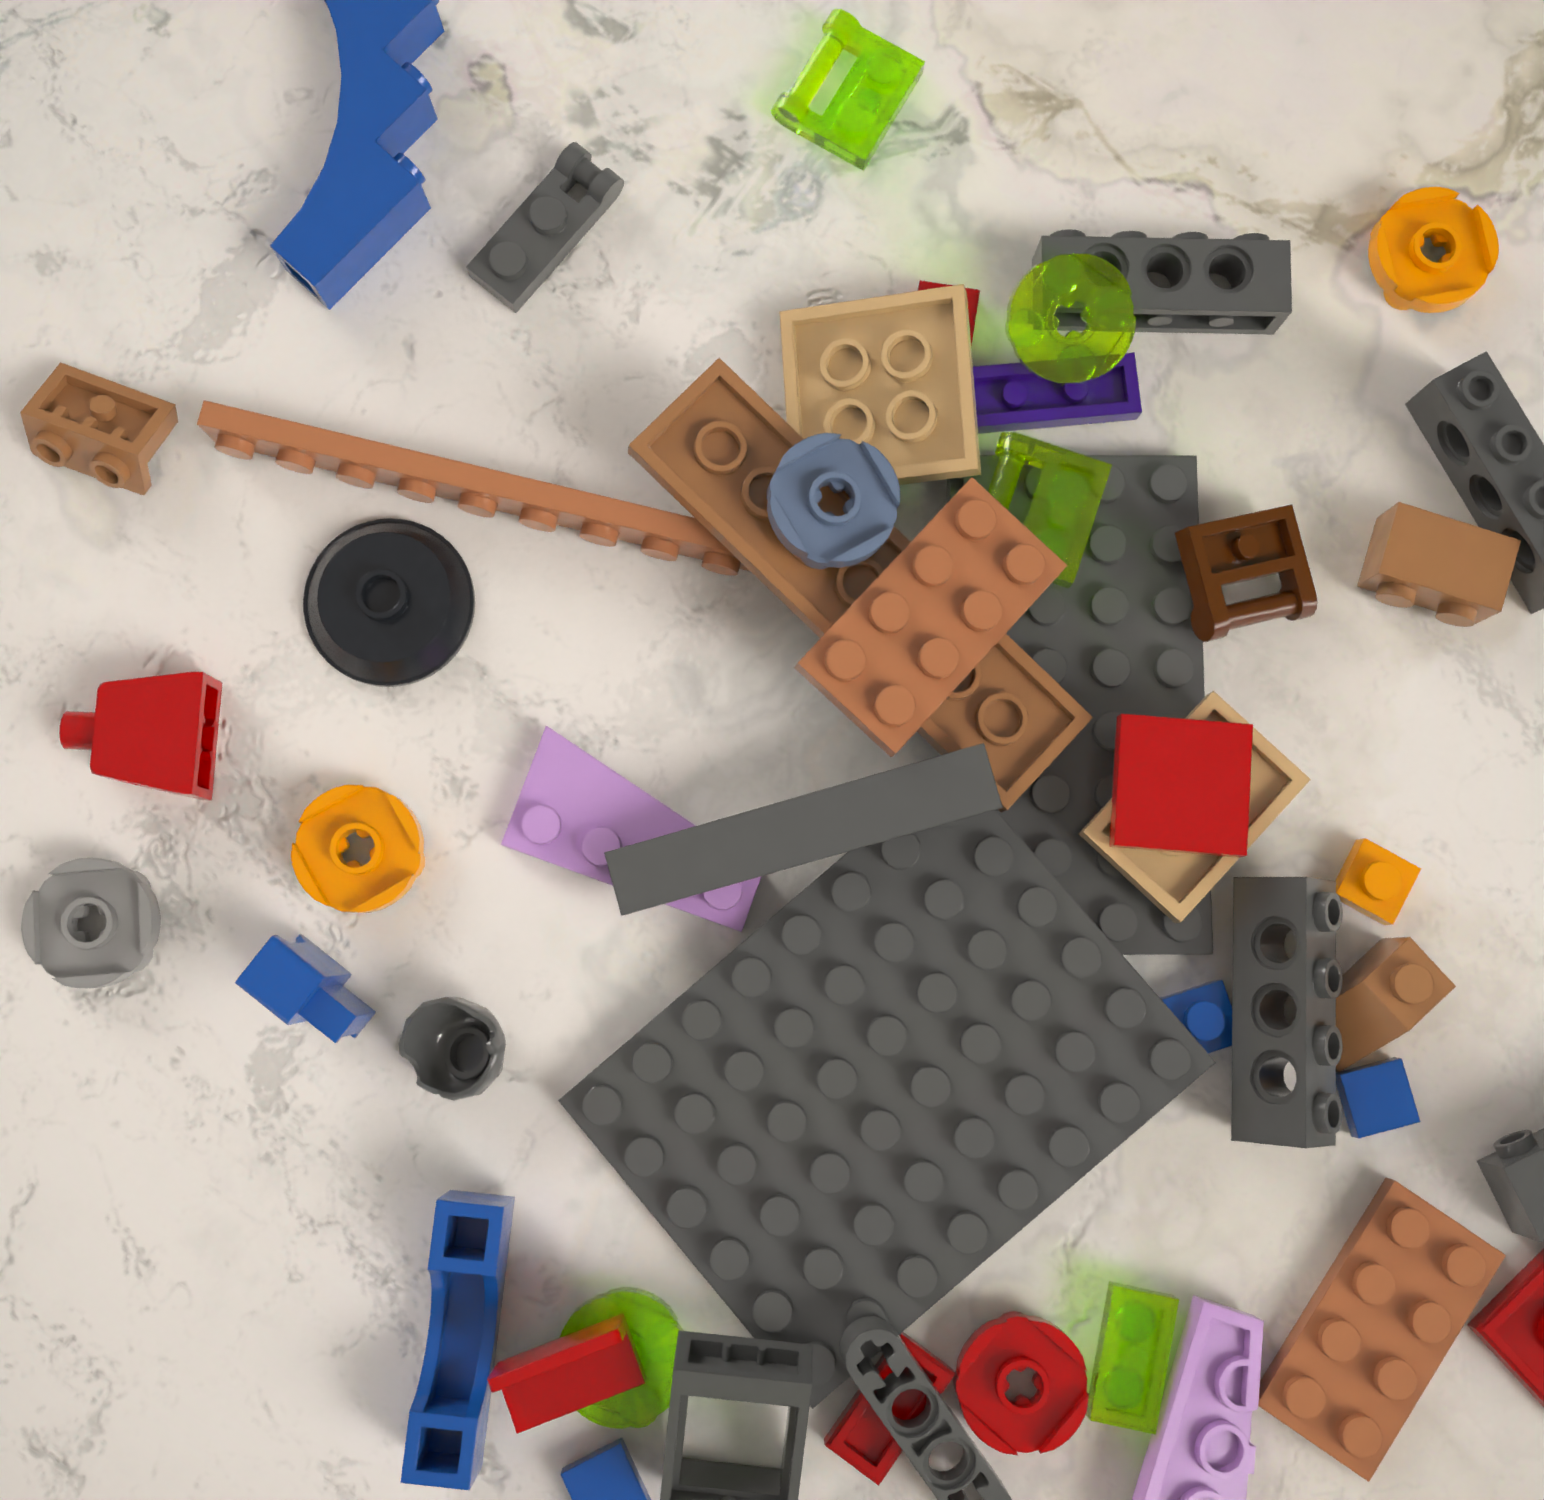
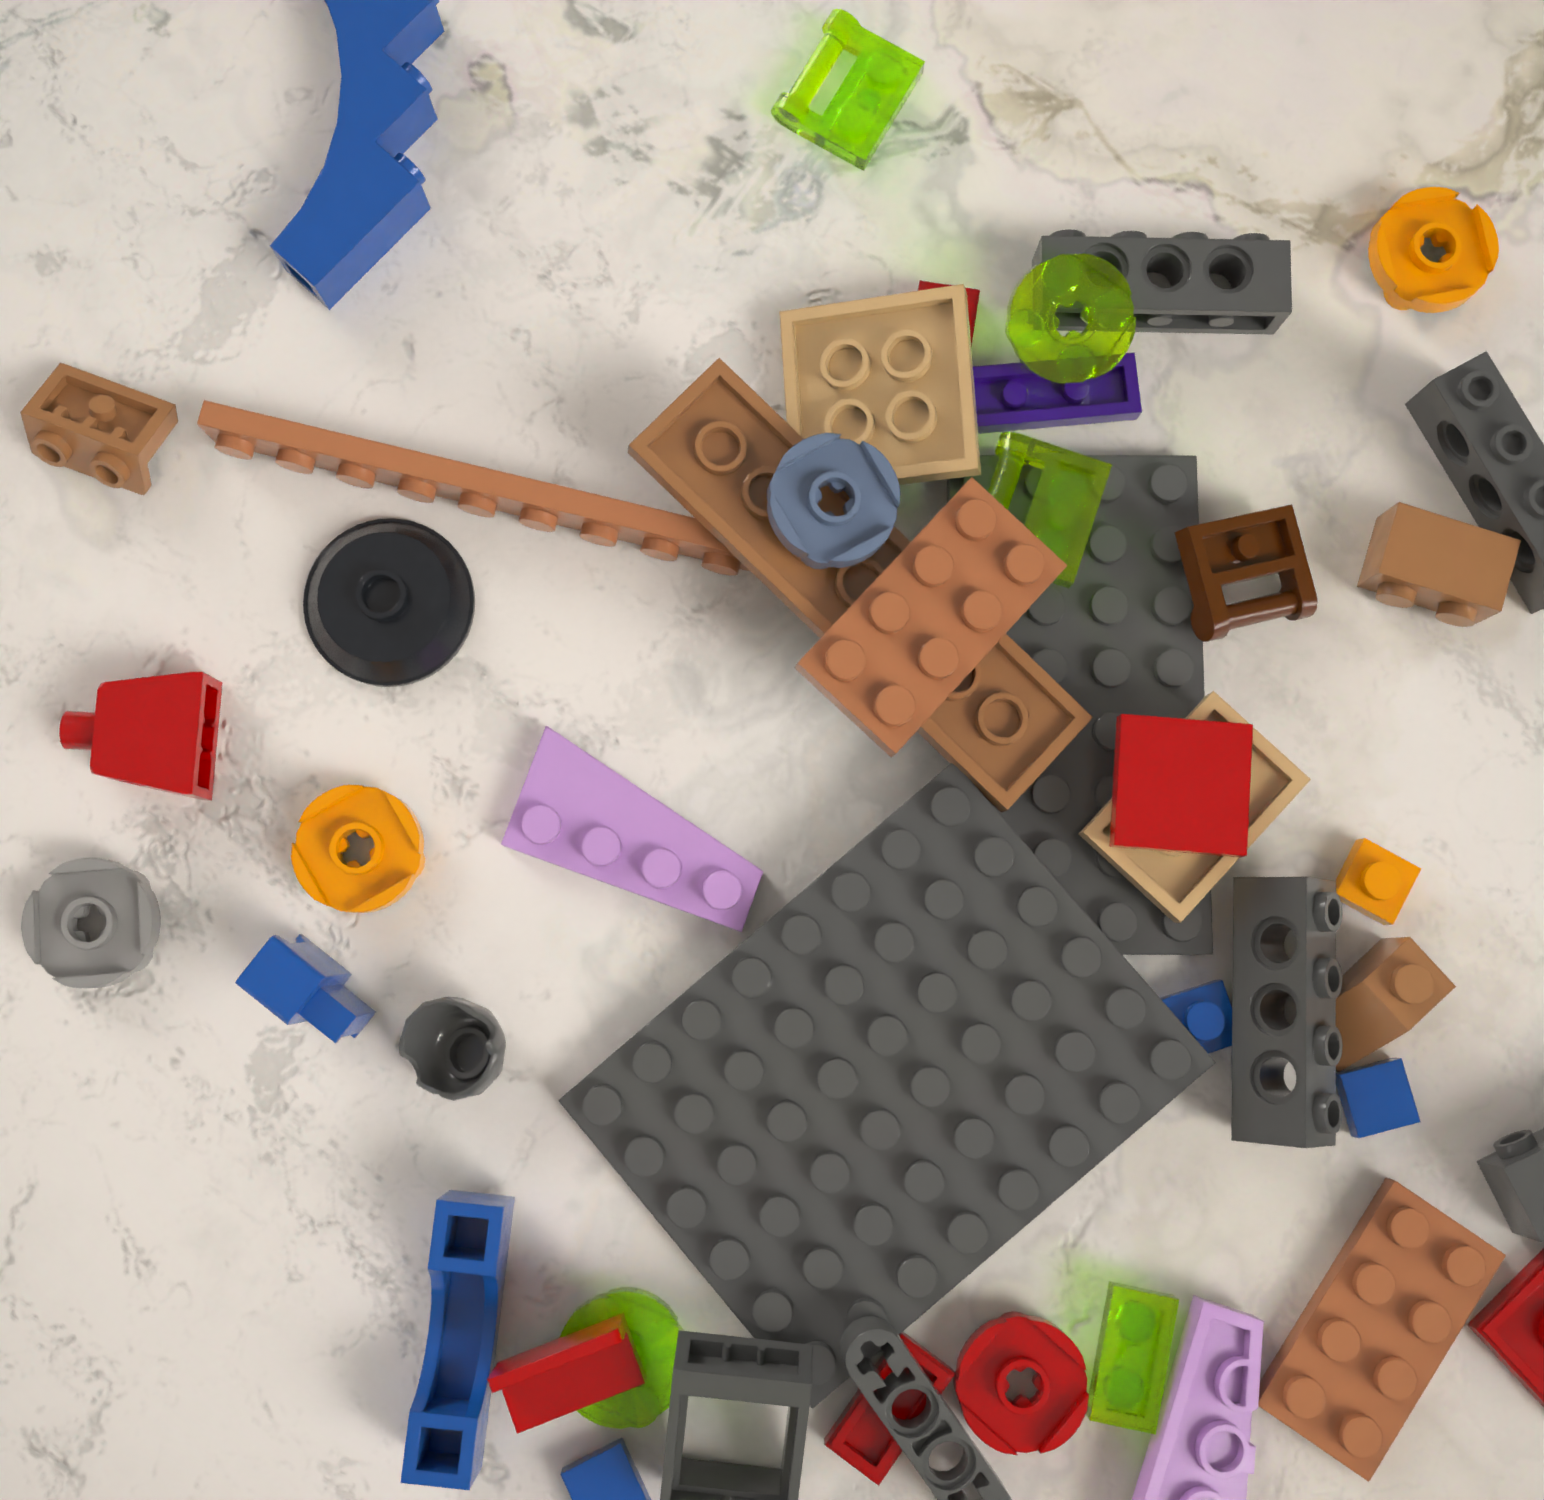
dark grey plate [466,142,624,313] -> none
dark grey tile [604,743,1003,916] -> none

